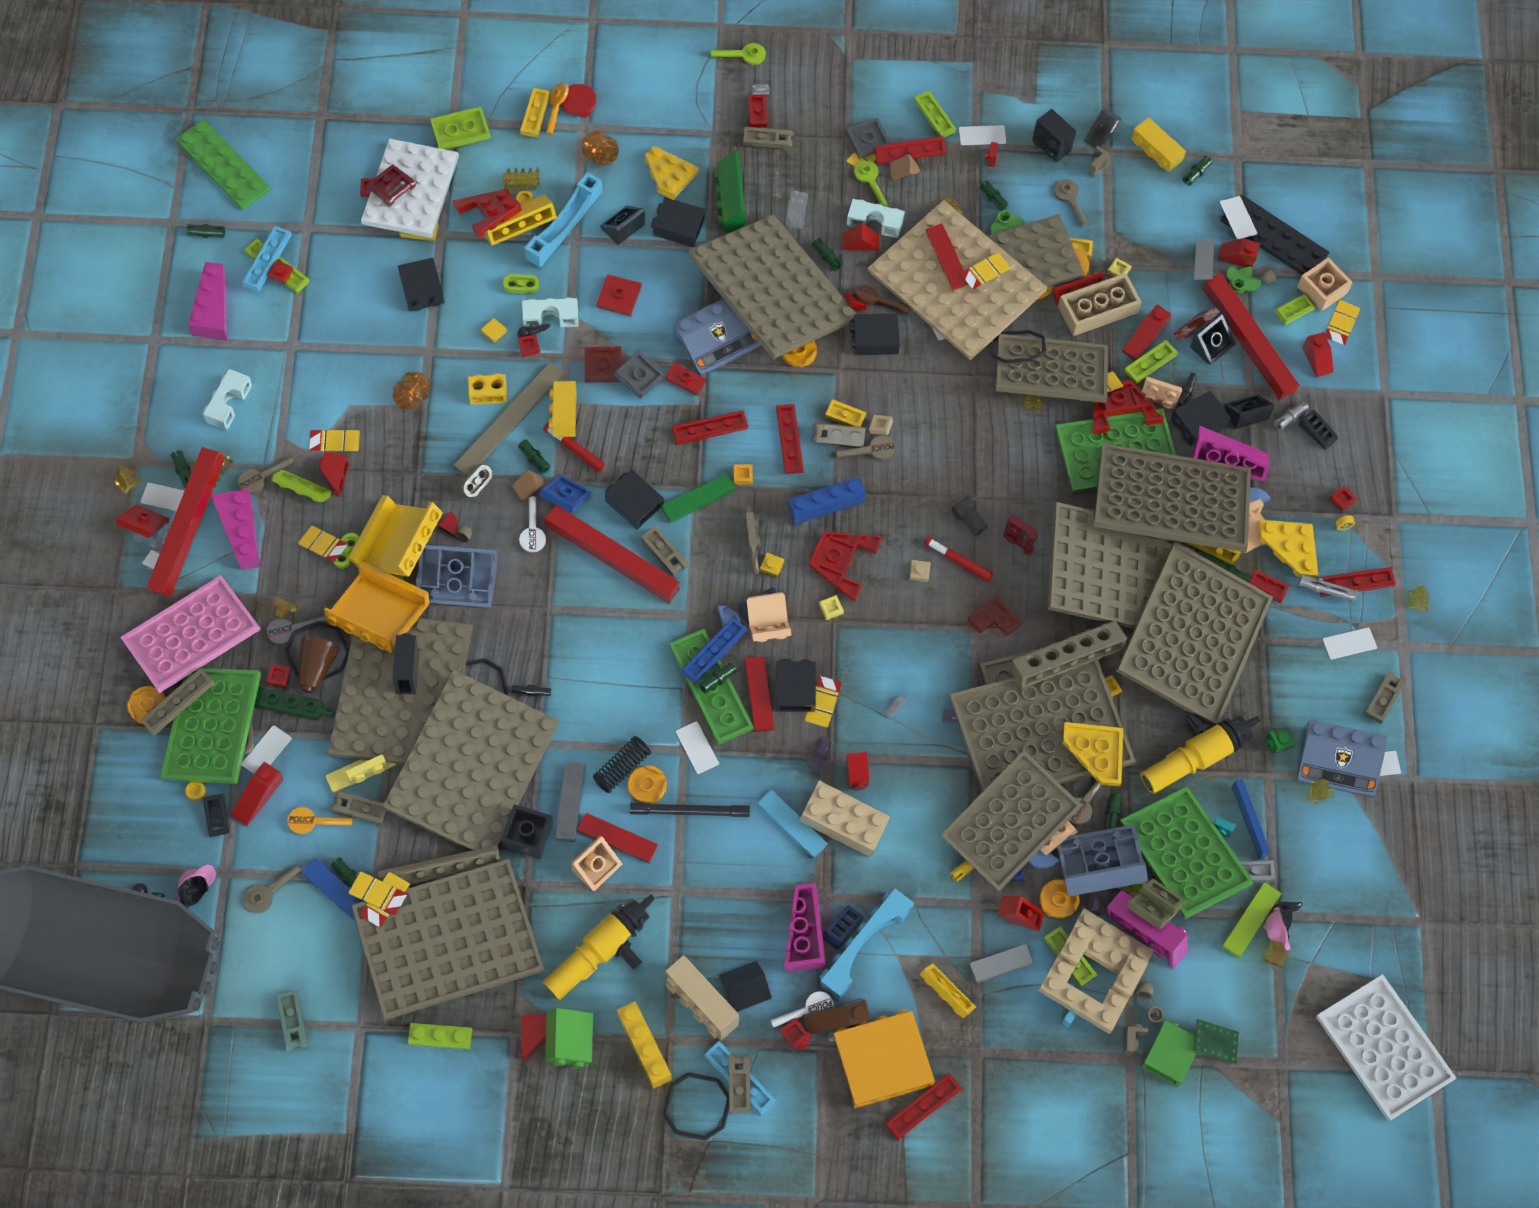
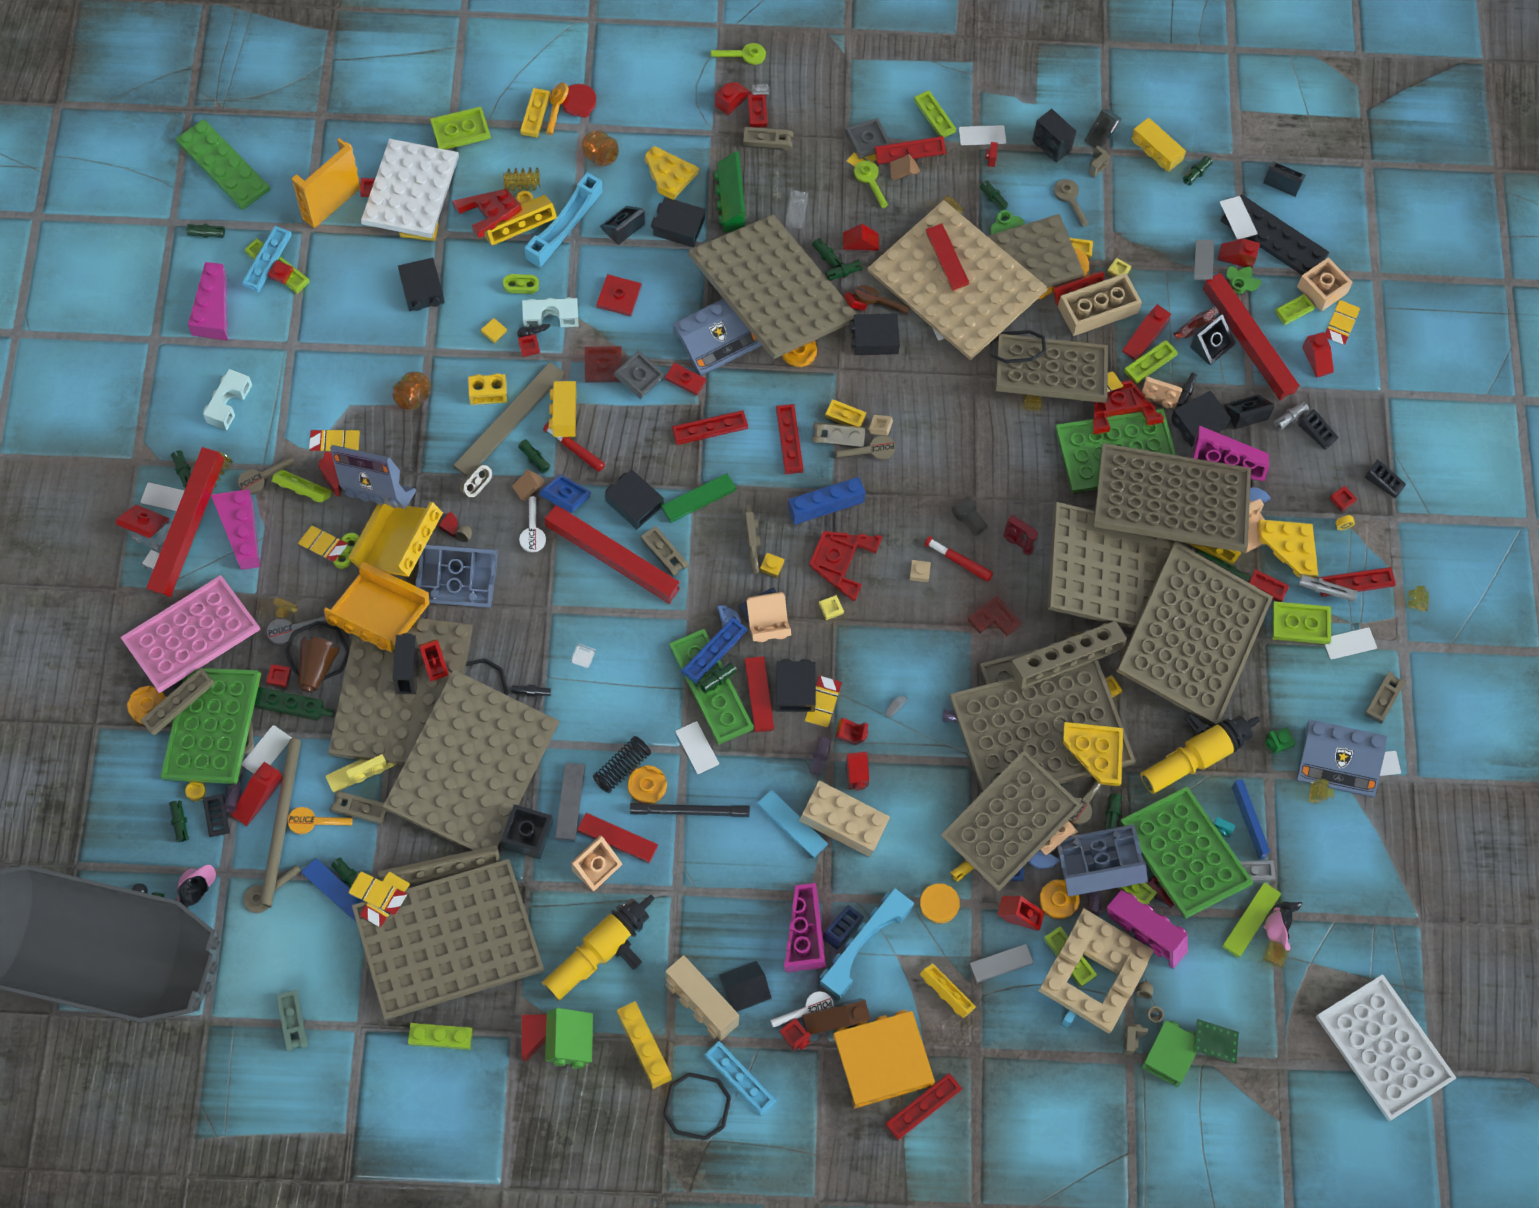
clear yellow tile [114,466,140,493] -> none
dark red plate [367,164,416,207] -> none
dark tan plate [728,1054,751,1113] -> none
light orange plate [734,464,753,485] -> none
light aqua arch [847,199,905,239] -> none
yellow sticker [960,252,1011,289] -> none
olive slope [1127,879,1186,930] -> none
dark tan hinge [1260,268,1276,284] -> none
none -> dark green pin [169,800,189,842]
none -> clear purple pin [223,773,243,812]
none -> dark tan piece [259,738,301,908]
none -> light orange panel [291,138,360,229]
none -> sand blue piece [330,445,416,509]
none -> red slope [419,639,449,682]
none -> clear tile [570,643,596,669]
none -> red slope [715,82,751,116]
none -> dark green pin [825,259,863,281]
none -> red bracket [835,718,868,745]
none -> light orange tile [920,883,960,924]
none -> black slope [1263,161,1306,197]
none -> lime plate [1272,602,1331,644]
none -> black slope [1364,459,1406,499]

